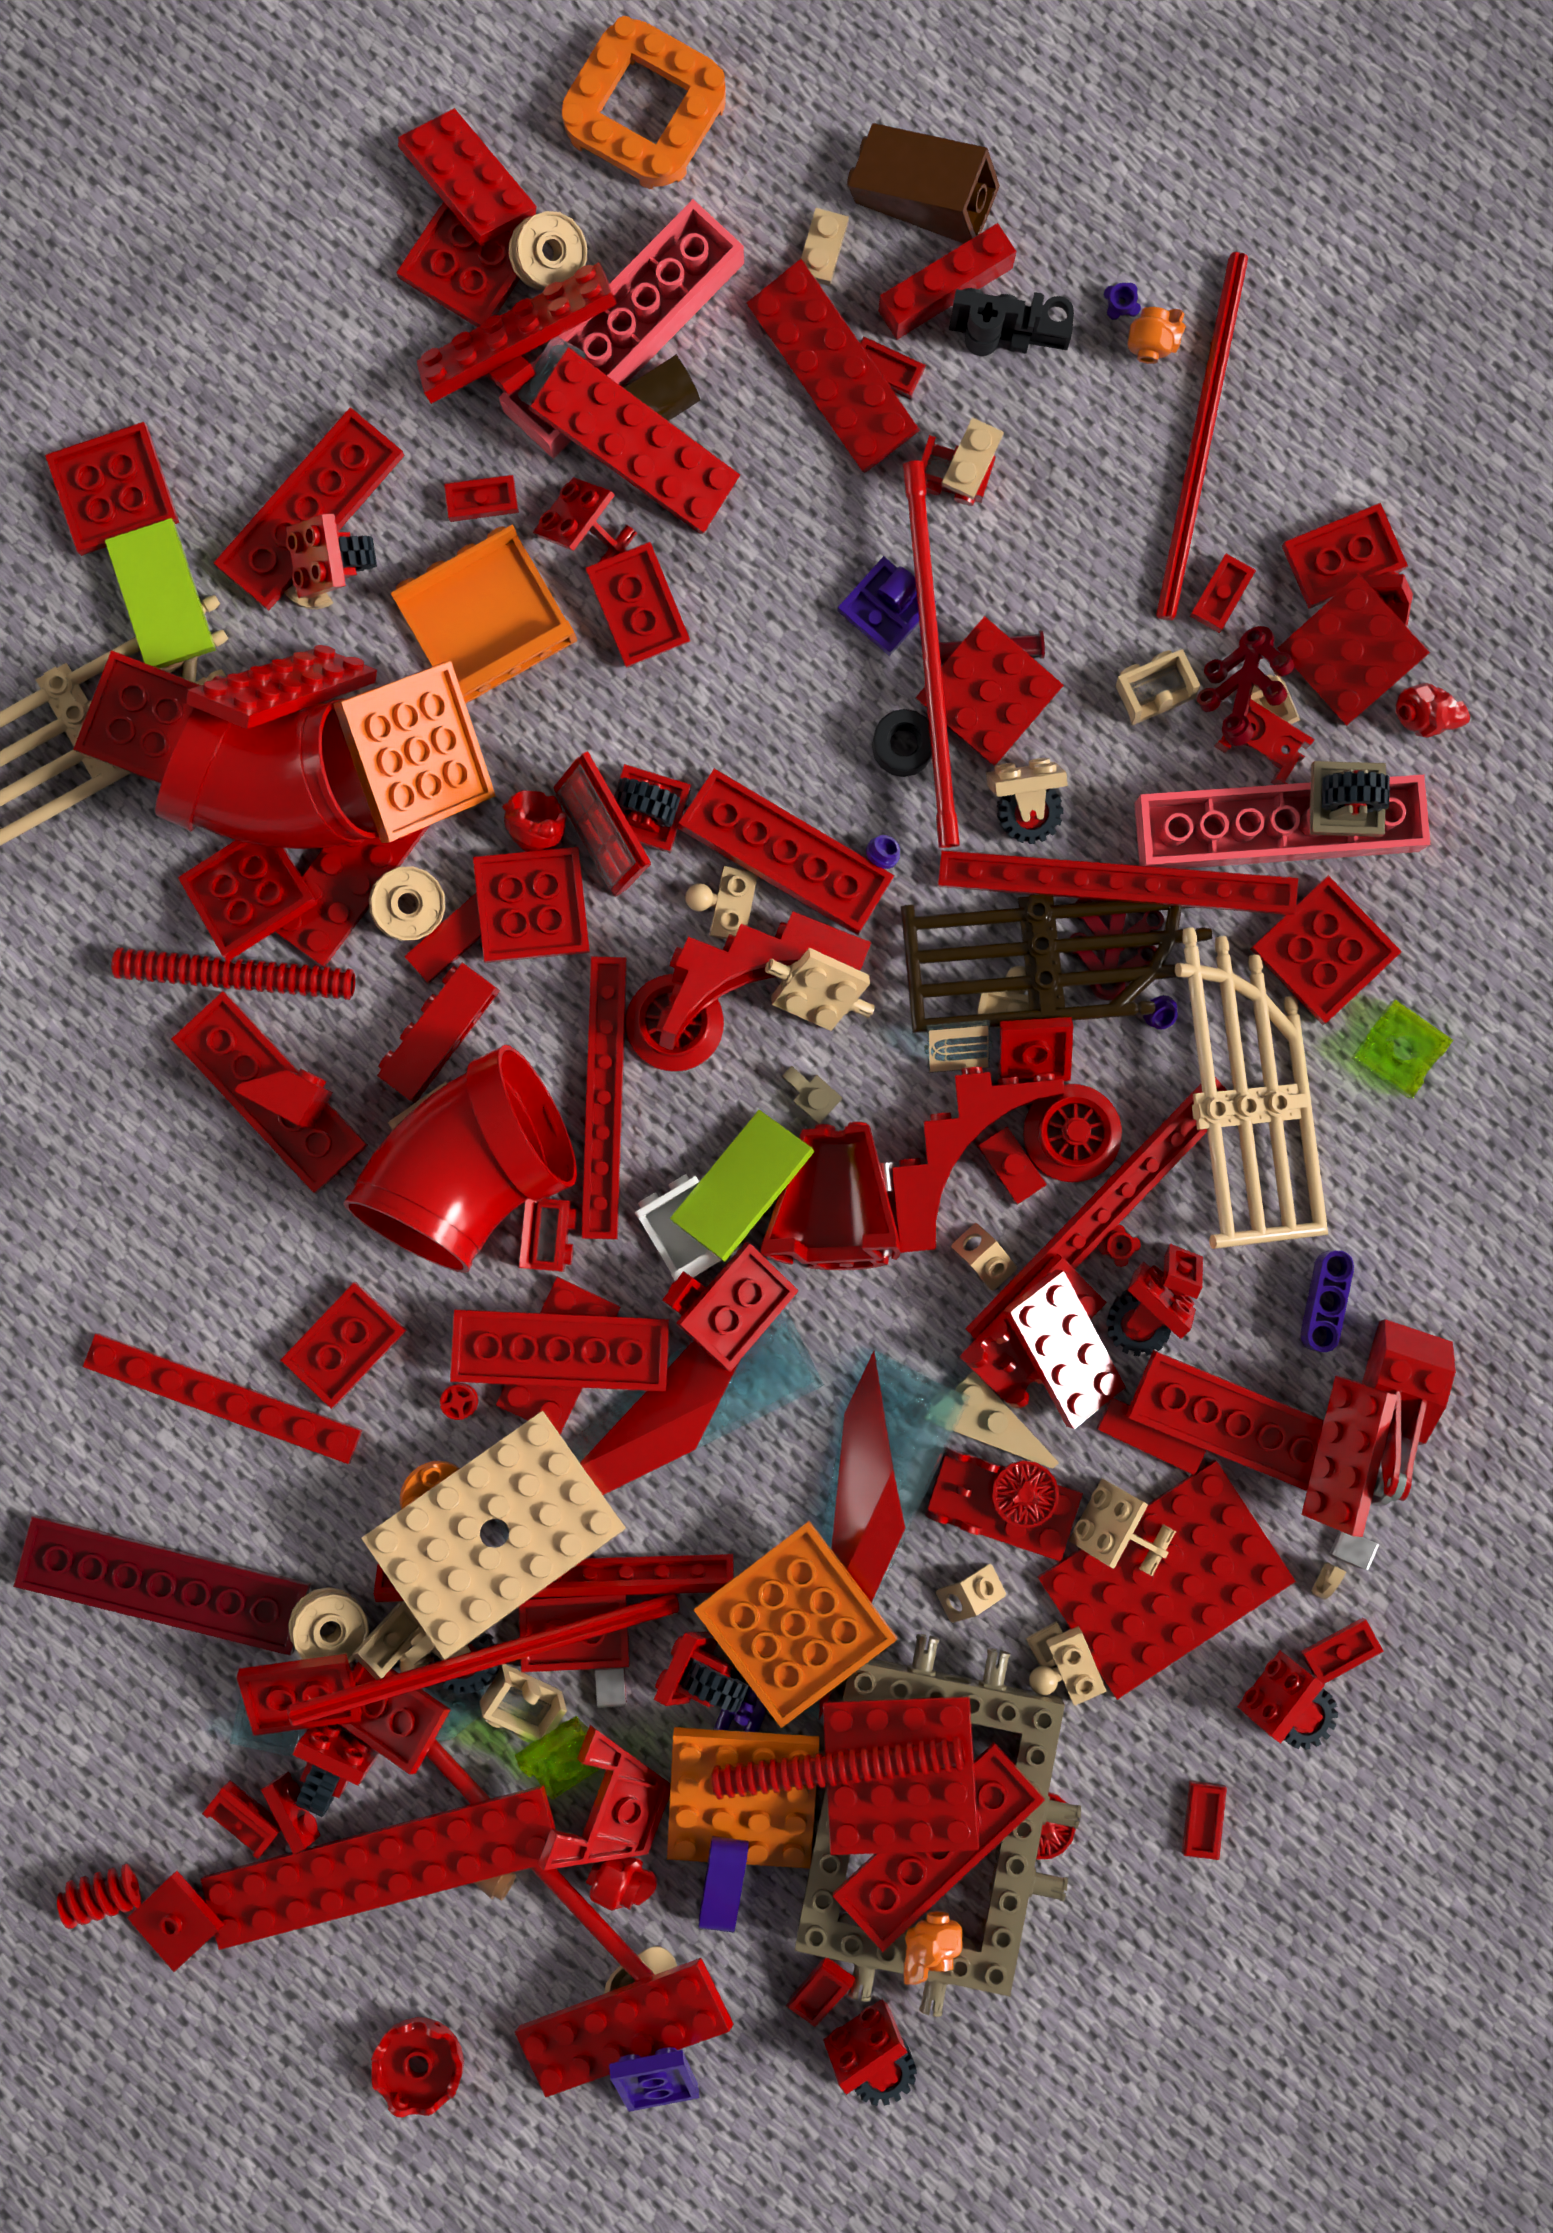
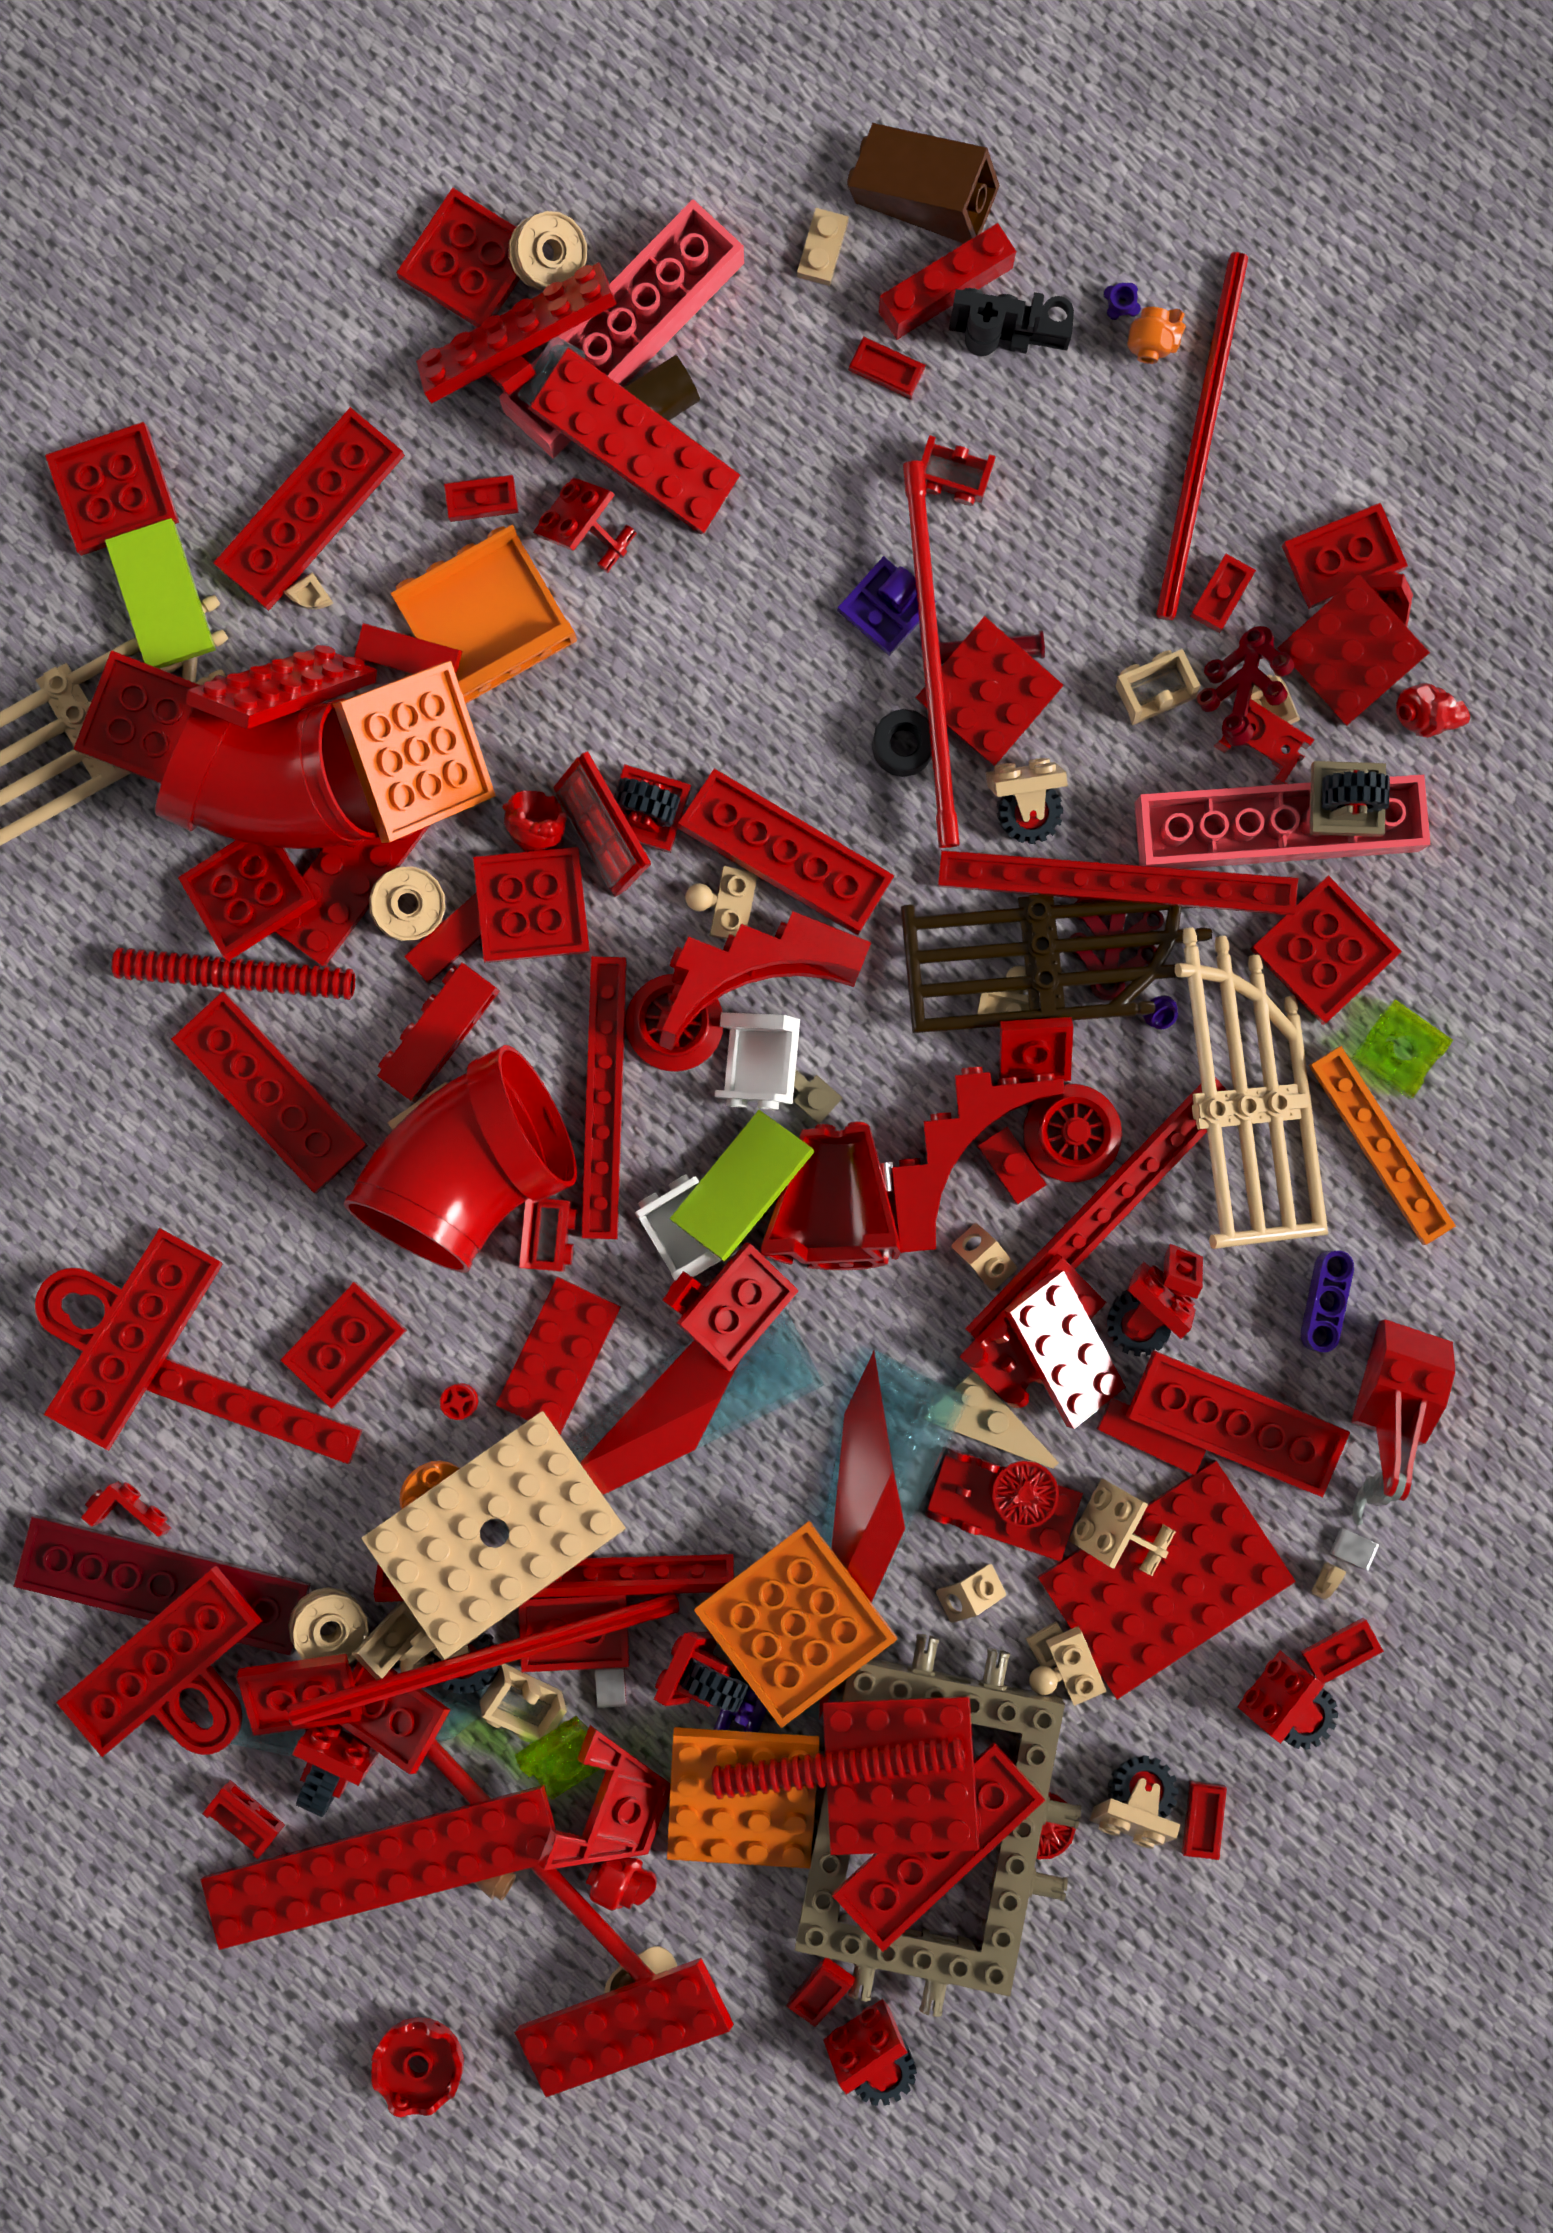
red piece [57,1863,141,1929] -> none
red plate [127,1871,224,1972] -> none
red slope [234,1068,333,1129] -> none
red plate [261,1771,321,1855] -> none
red plate [286,514,377,598] -> none
red plate [398,108,537,245] -> none
red plate [450,1309,670,1391] -> none
orange plate [562,16,726,189] -> none
red plate [585,542,691,668] -> none
dark purple plate [609,2047,700,2112] -> none
dark purple beam [698,1836,749,1933] -> none
red plate [746,259,920,473] -> none
tan plate [765,948,874,1031] -> none
dark purple plate [866,835,900,869] -> none
orange head [904,1911,962,1985] -> none
piece [924,1020,993,1073] -> none
tan plate [942,417,1004,500] -> none
red plate [1098,1225,1141,1267] -> none
red plate [1301,1376,1397,1537] -> none
none -> red plate [35,1228,223,1451]
none -> red plate [56,1566,262,1757]
none -> red bracket [81,1481,171,1537]
none -> red tile [354,623,463,675]
none -> white panel [715,1012,800,1110]
none -> plate [1090,1755,1180,1849]
none -> orange plate [1308,1046,1456,1245]

